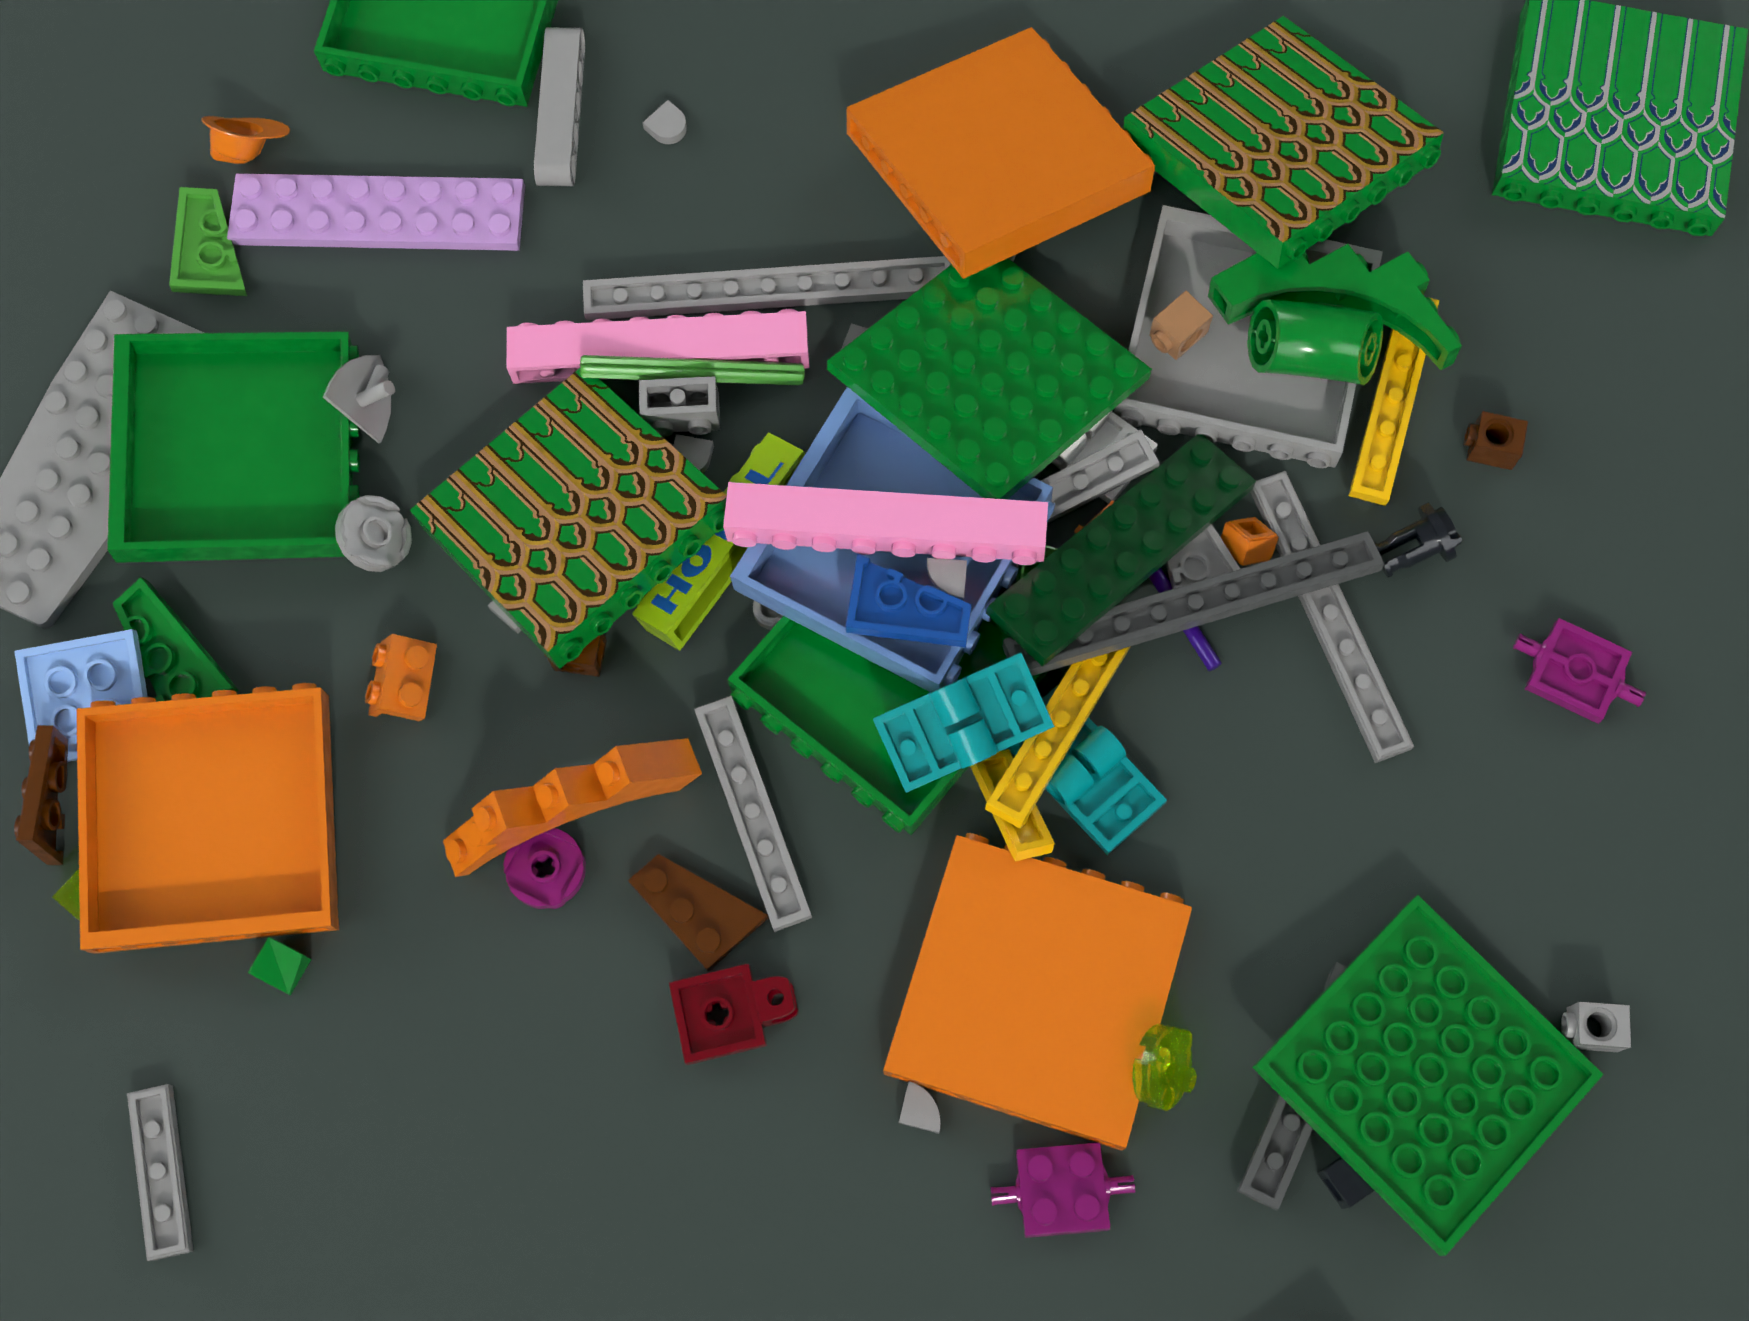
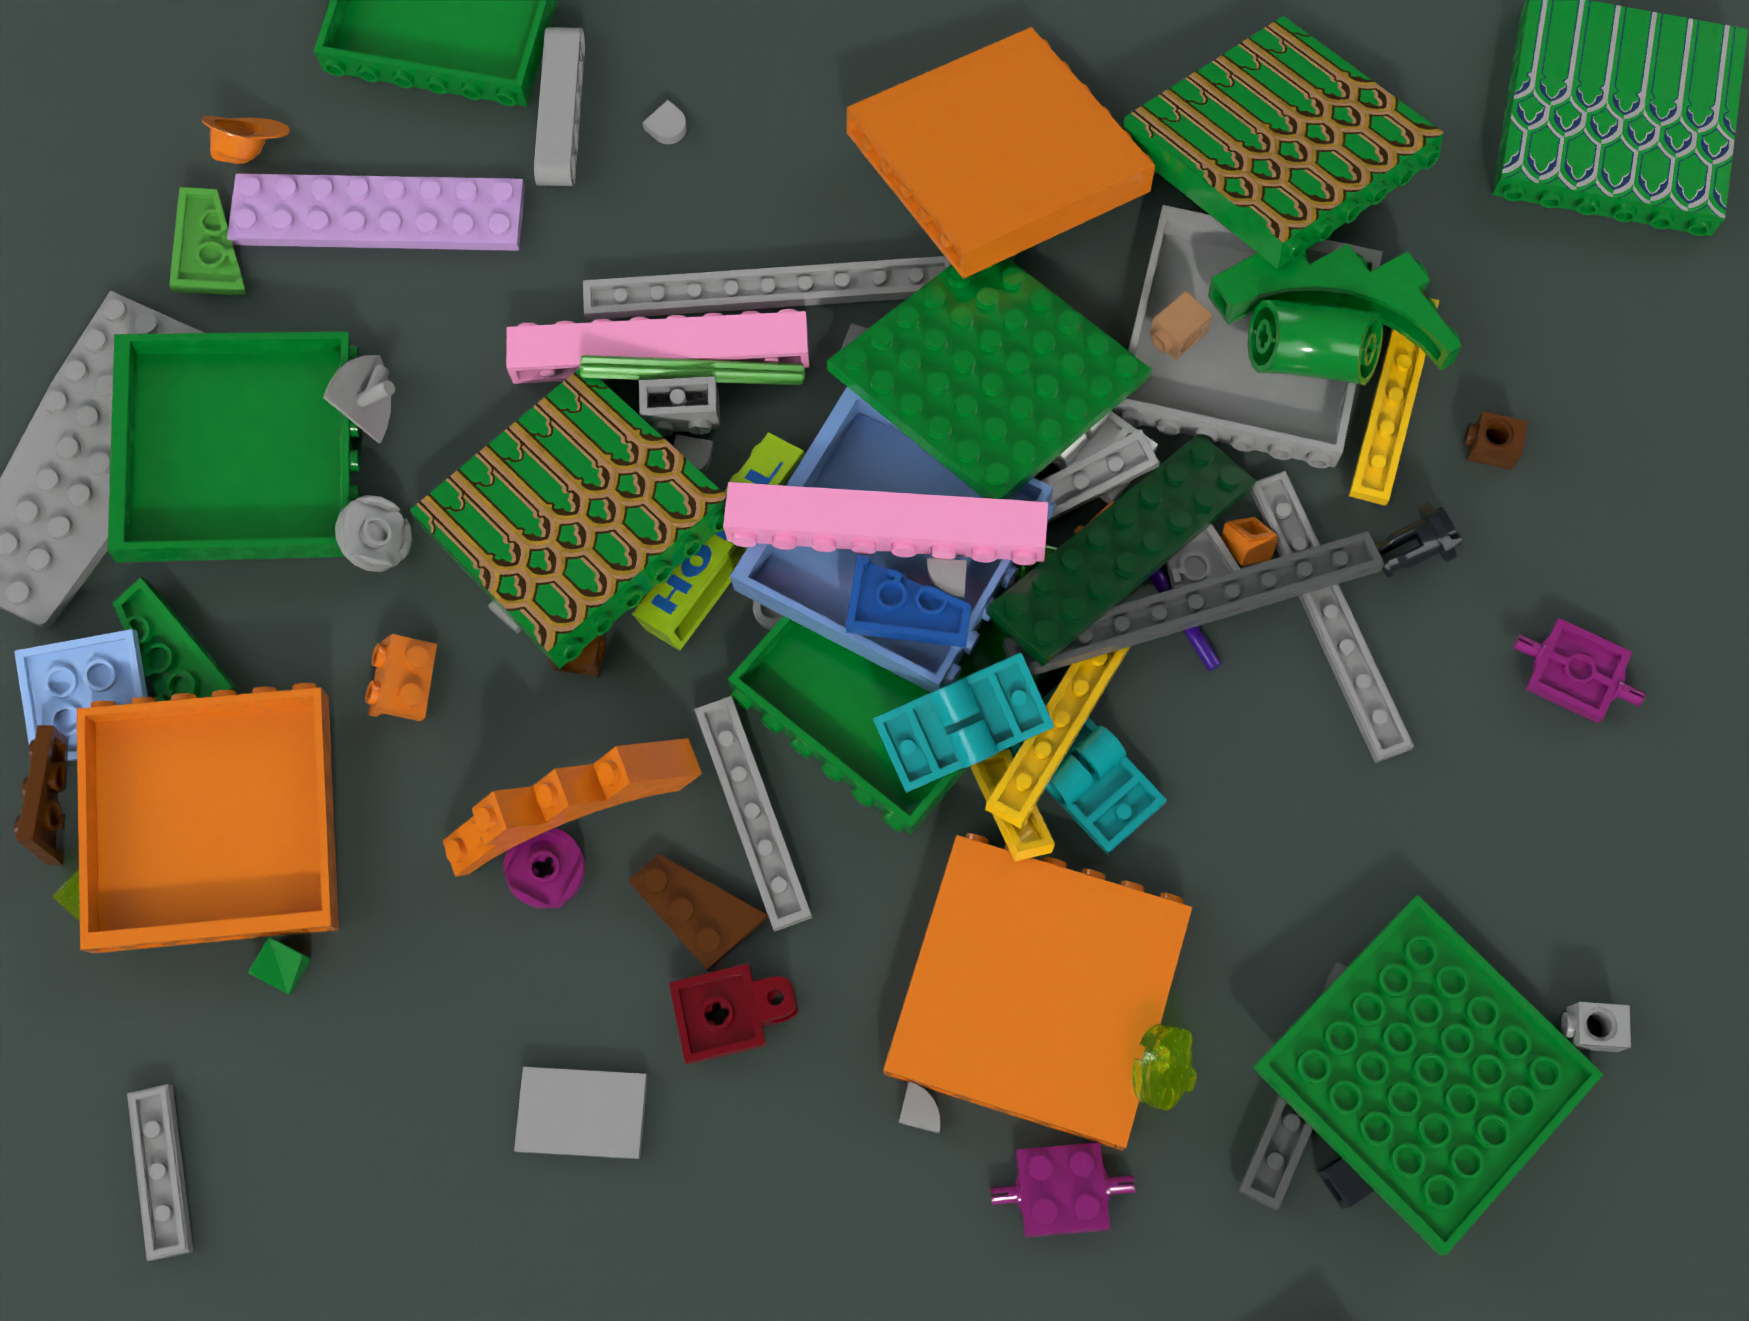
none -> light grey tile [514,1067,648,1160]

